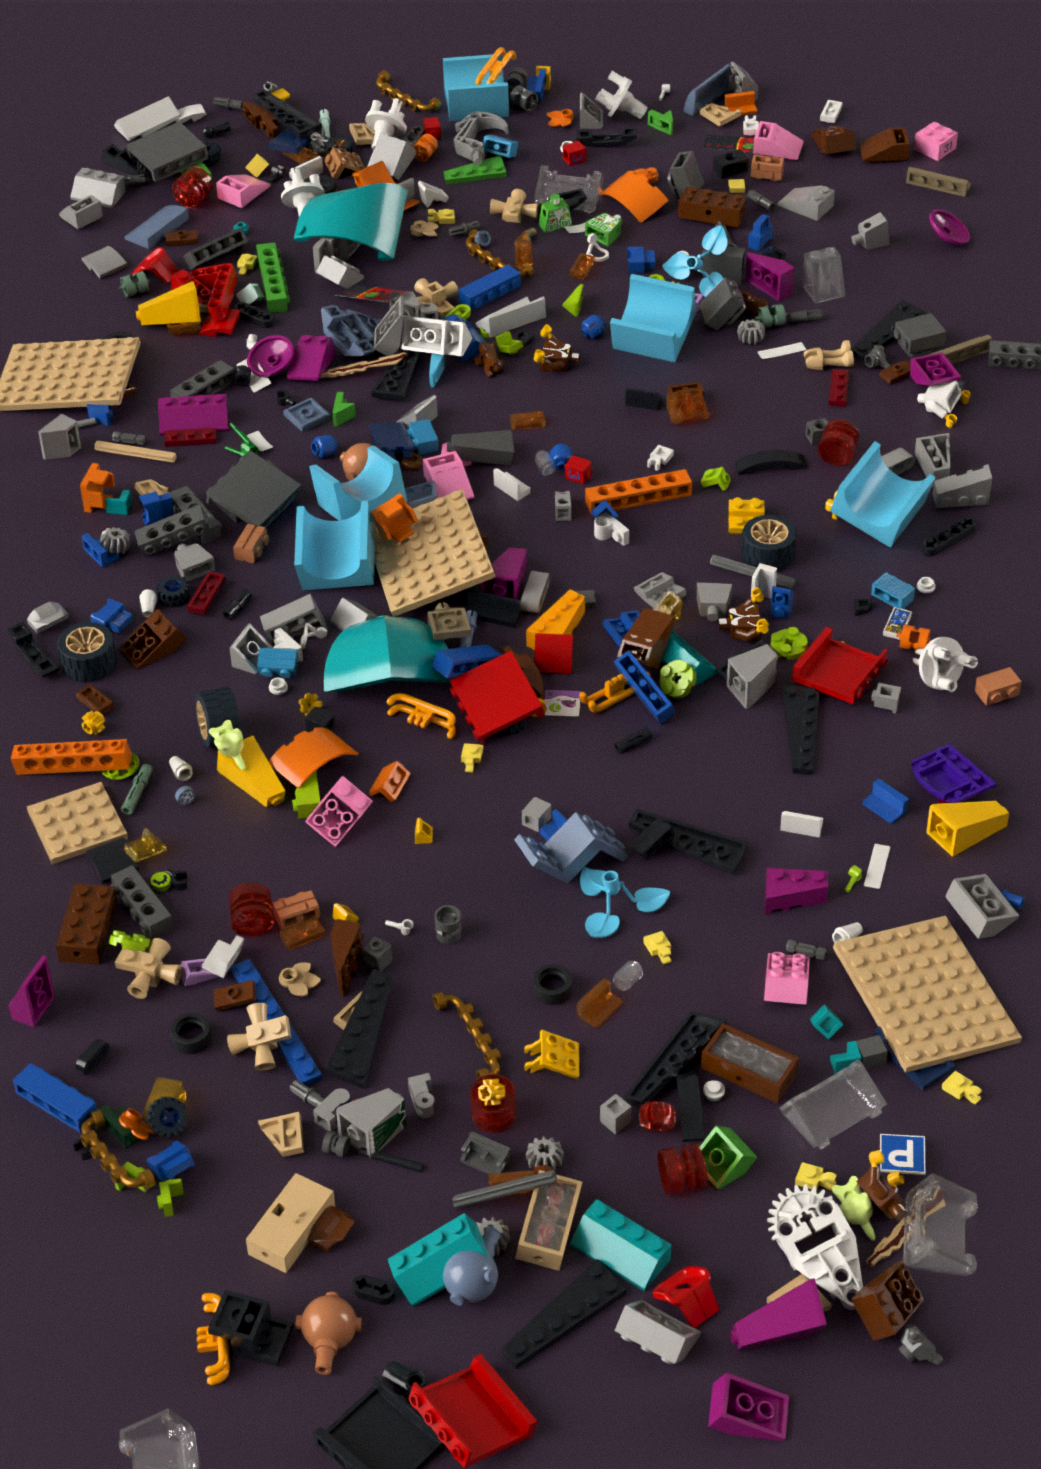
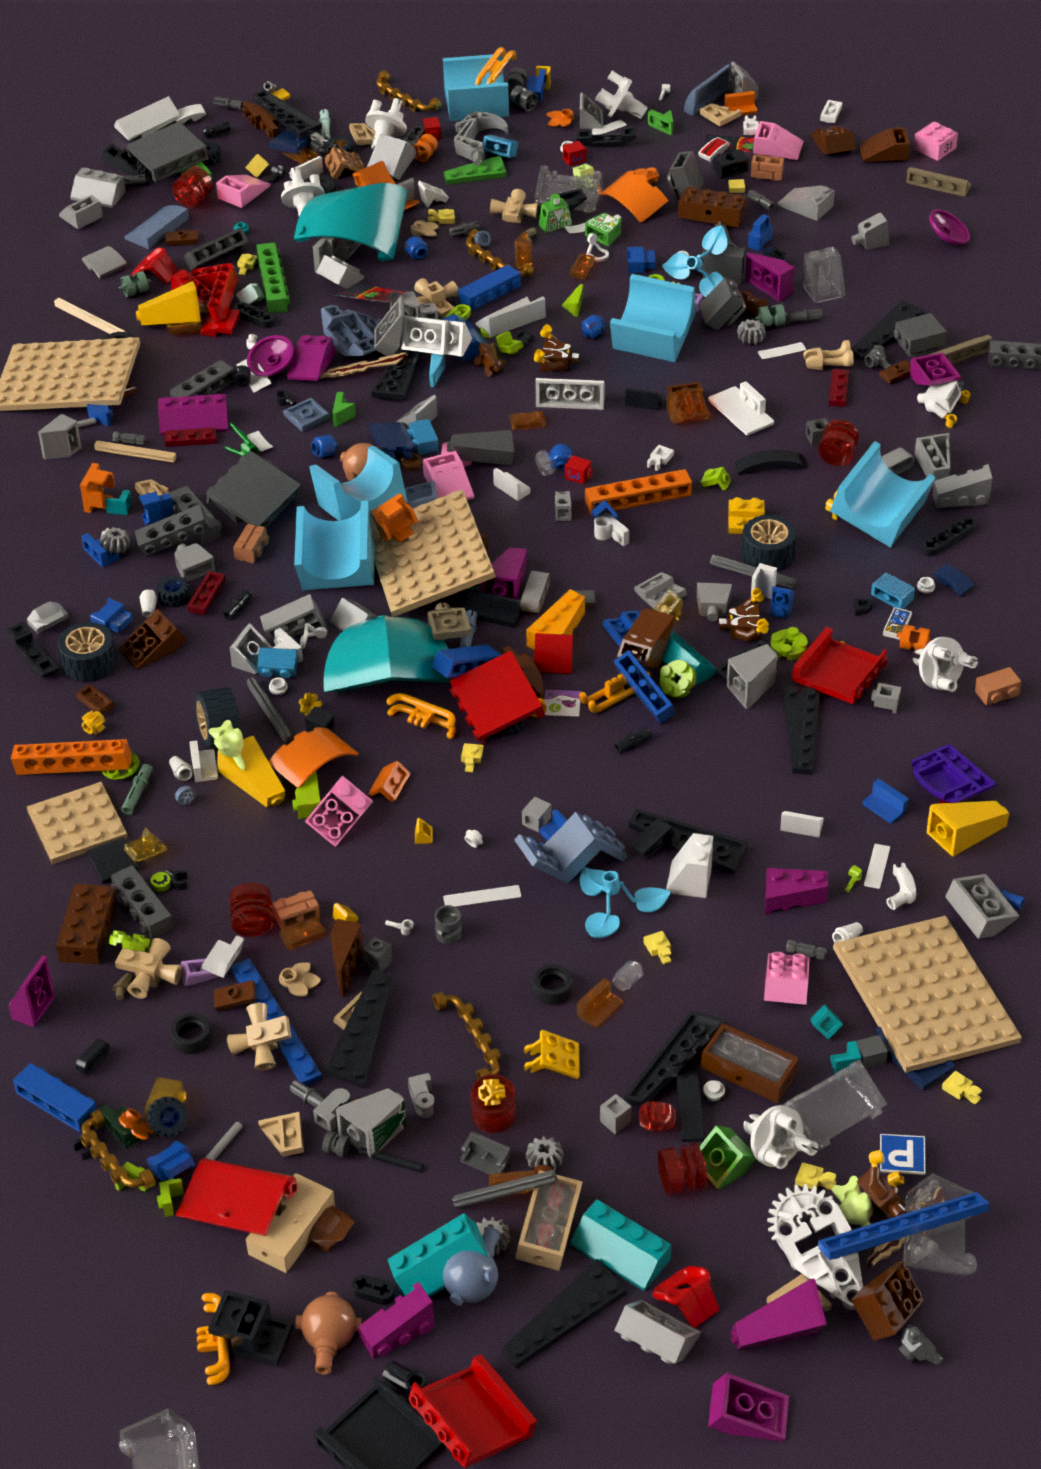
none -> tan axle [54,298,128,334]
none -> dark tan bar [112,973,133,1000]
none -> red door [176,1158,298,1236]
none -> white panel [190,741,218,782]
none -> light grey bar [205,1122,243,1160]
none -> dark grey axle [247,677,293,742]
none -> magenta wedge [358,1282,434,1360]
none -> blue head [404,236,428,260]
none -> white sticker [443,885,521,907]
none -> white plate [464,830,483,848]
none -> white slope [536,378,605,410]
none -> yellowish green panel [573,164,596,186]
none -> white sticker [591,119,627,135]
none -> white slope [666,833,713,898]
none -> slope [698,137,730,162]
none -> white bracket [708,381,774,436]
none -> white piece [743,1105,818,1169]
none -> blue plate [818,1192,989,1260]
none -> white arm [887,863,916,910]
none -> dark blue slope [933,564,975,596]

